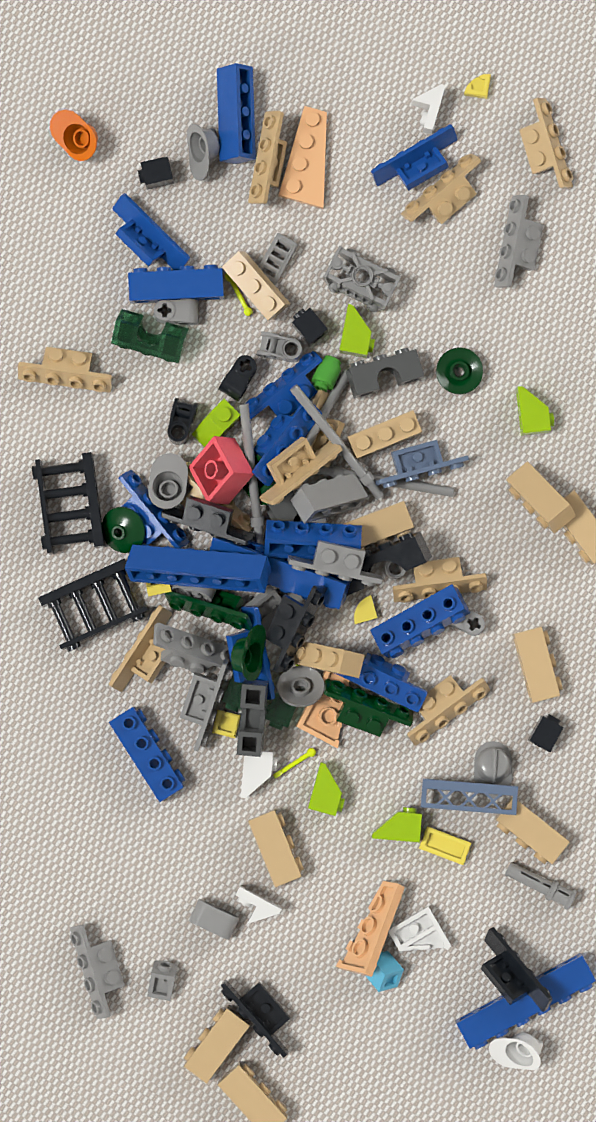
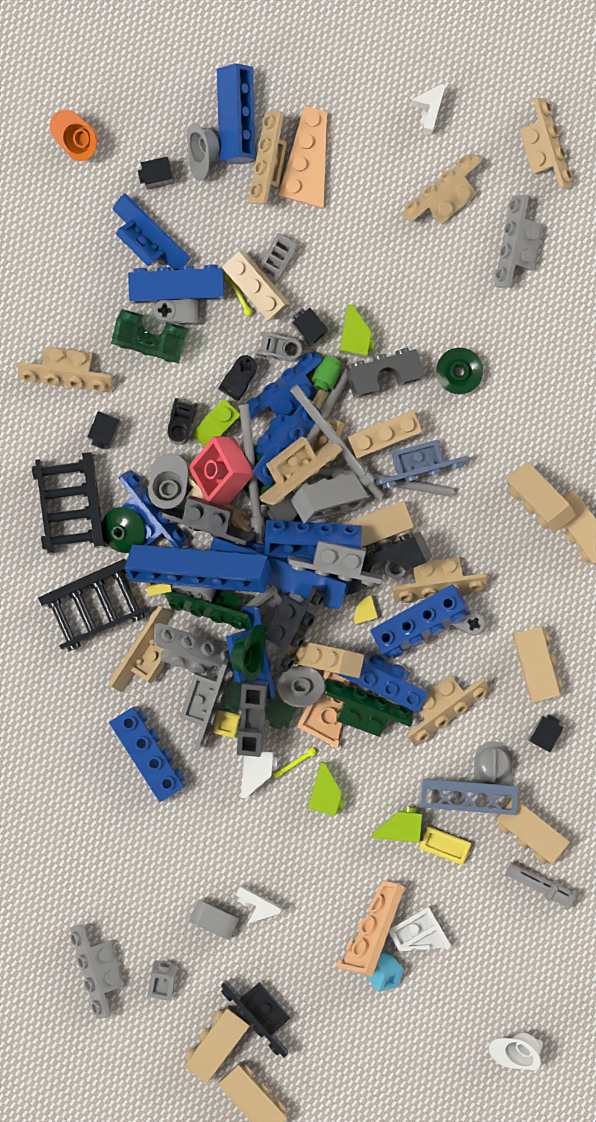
tan brick [248,809,304,887] -> none
light grey piece [323,245,401,312] -> none
blue bracket [371,124,457,191] -> none
blue brick [455,953,596,1050] -> none
light yellow tile [464,74,491,99] -> none
black bracket [481,927,553,1012] -> none
lime slope [516,386,554,436] -> none
none -> black brick [87,411,121,450]

